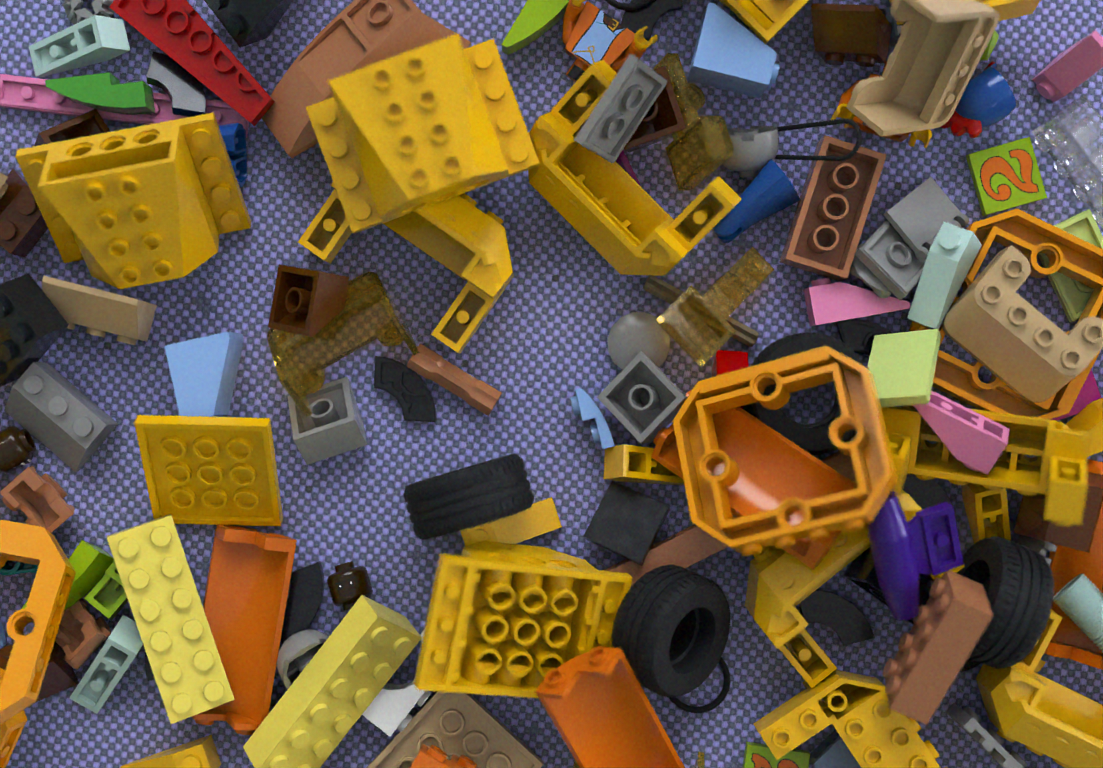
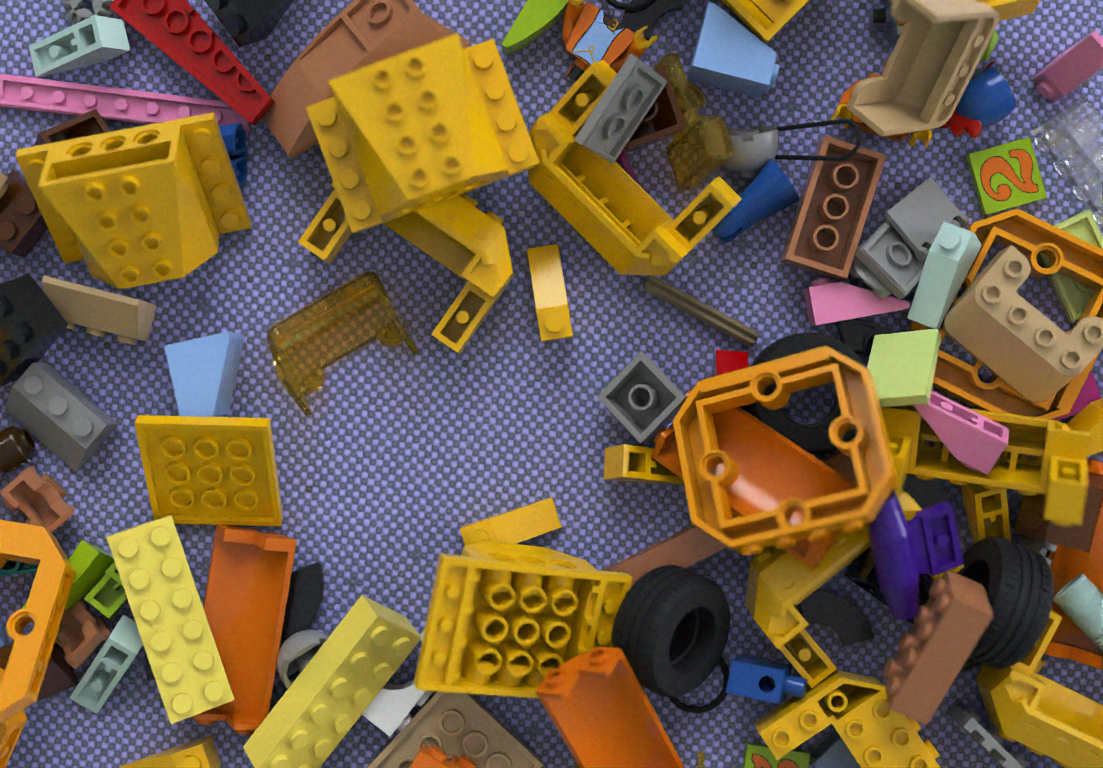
bright green slope [45,72,155,115] -> none
tile [146,52,206,117] -> none
reddish brown slope [268,264,350,337] -> none
light grey slope [287,377,367,465] -> none
dark brown head [327,561,373,611] -> none
black tile [374,356,437,422] -> none
black tyre [403,453,534,540] -> none
nougat axle [406,344,502,416] -> none
light blue slope [570,388,615,449] -> none
black tile [583,480,670,566] -> none
light grey dish [608,312,670,370] -> none
clear yellow plate [655,247,774,367] -> none
reddish brown slope [811,3,892,67] -> none
none -> yellow slope [527,244,573,343]
none -> blue torso [726,653,807,703]

